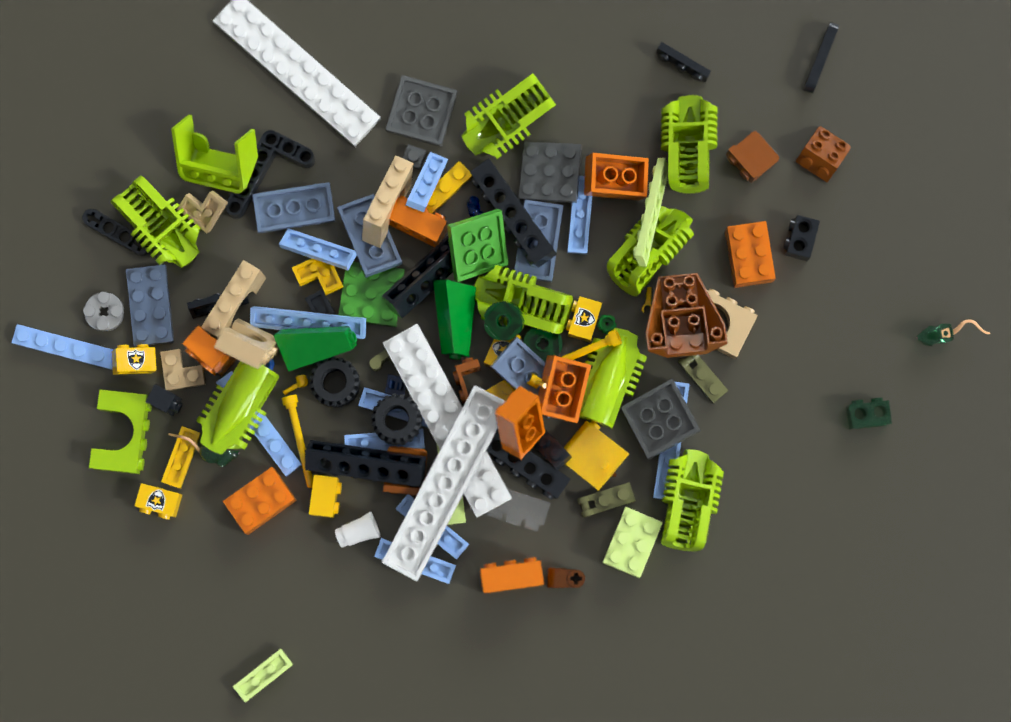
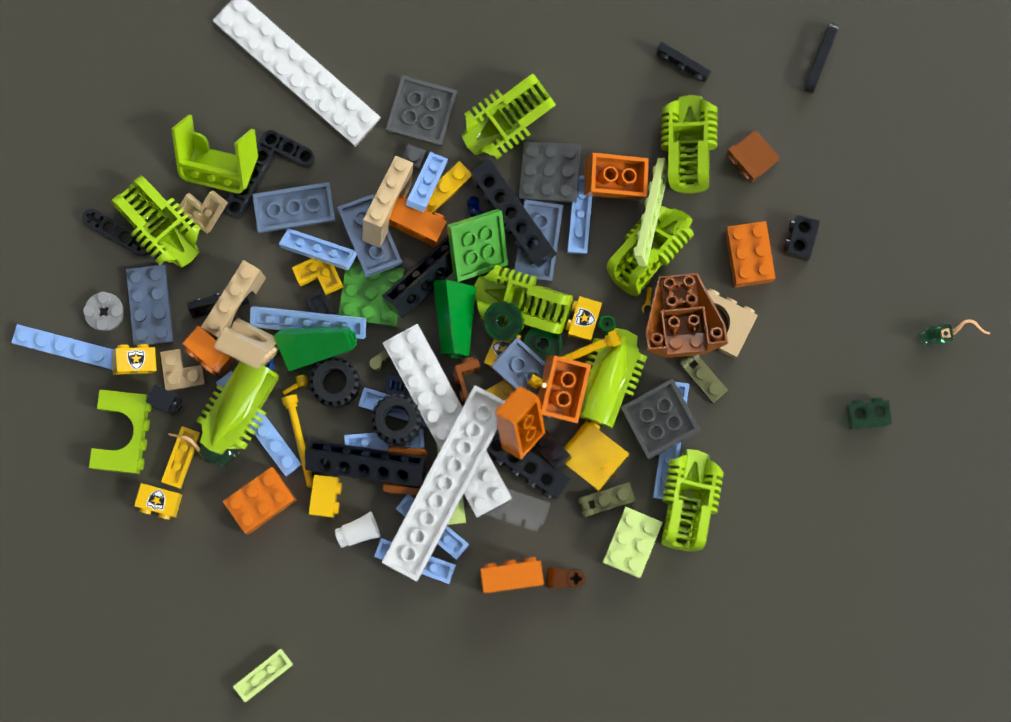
dark orange bracket [795,127,851,183] -> none

